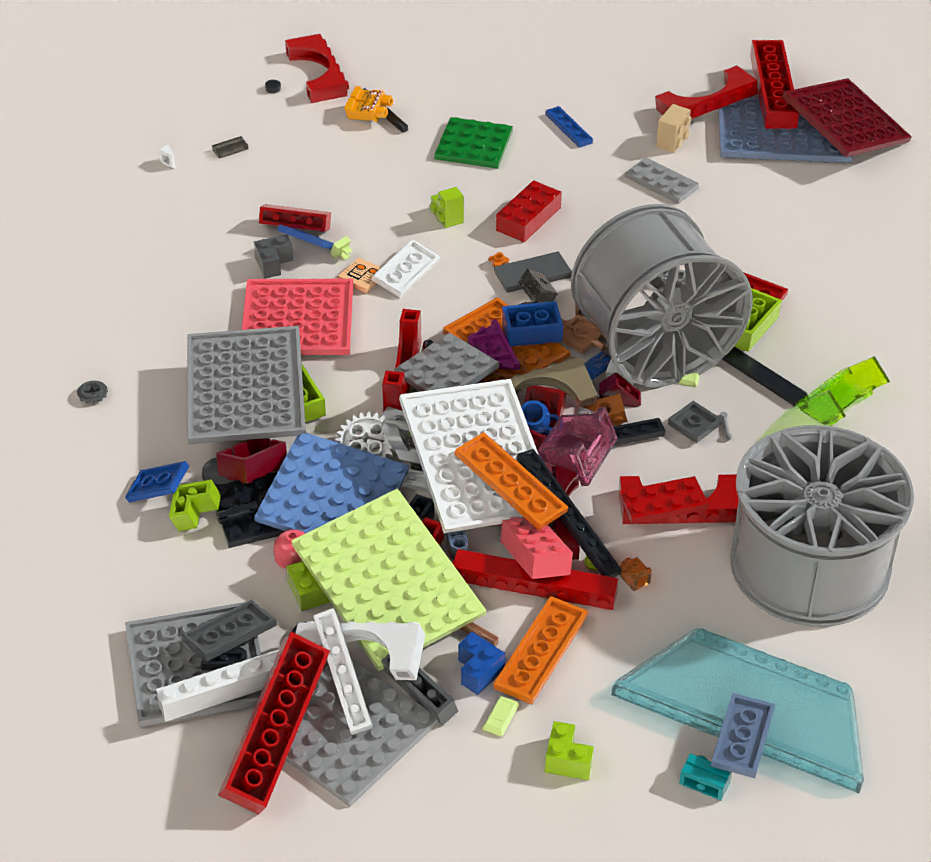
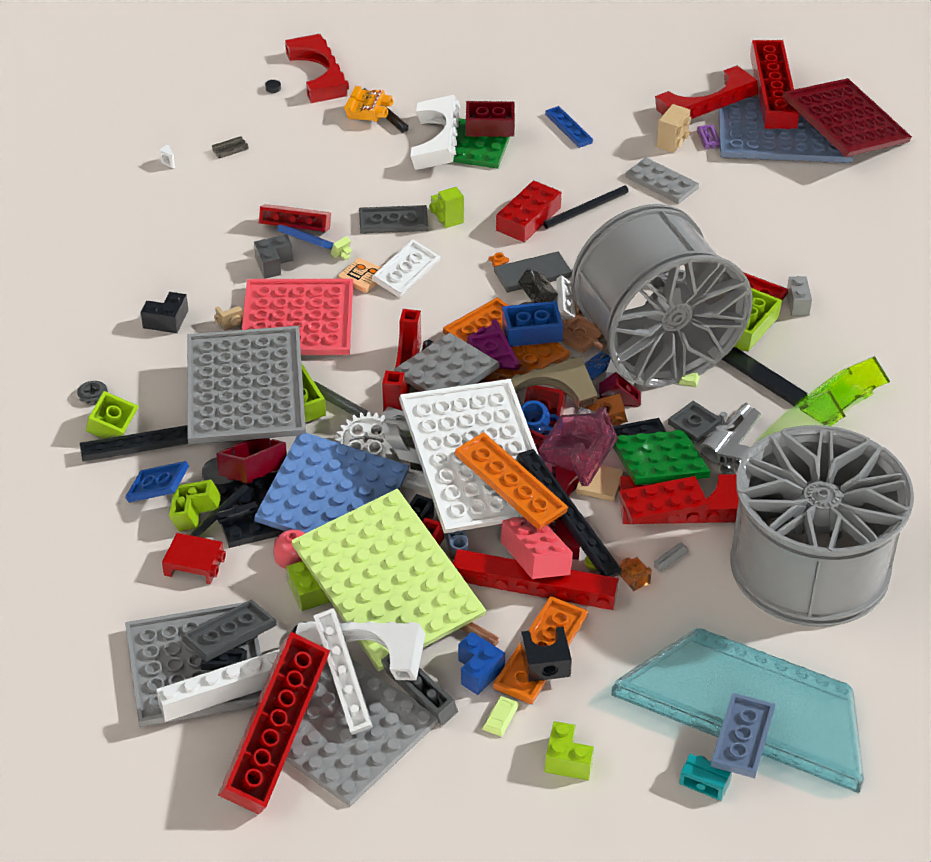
none -> black plate [80,425,188,462]
none -> lime slope [86,391,139,439]
none -> black brick [140,292,189,333]
none -> red panel [162,533,226,584]
none -> black bar [190,484,249,537]
none -> tan bracket [214,306,243,331]
none -> dark grey axle [314,381,369,418]
none -> dark grey tile [359,205,428,234]
none -> white arch [410,95,460,170]
none -> dark red brick [466,101,515,137]
none -> black piece [521,626,572,682]
none -> black piece [543,185,629,229]
none -> white plate [556,275,576,320]
none -> tan tile [576,462,624,502]
none -> green plate [611,430,711,485]
none -> light grey axle [654,543,687,571]
none -> medium lavender tile [697,125,720,150]
none -> light grey panel [700,403,761,474]
none -> light grey brick [787,276,812,316]

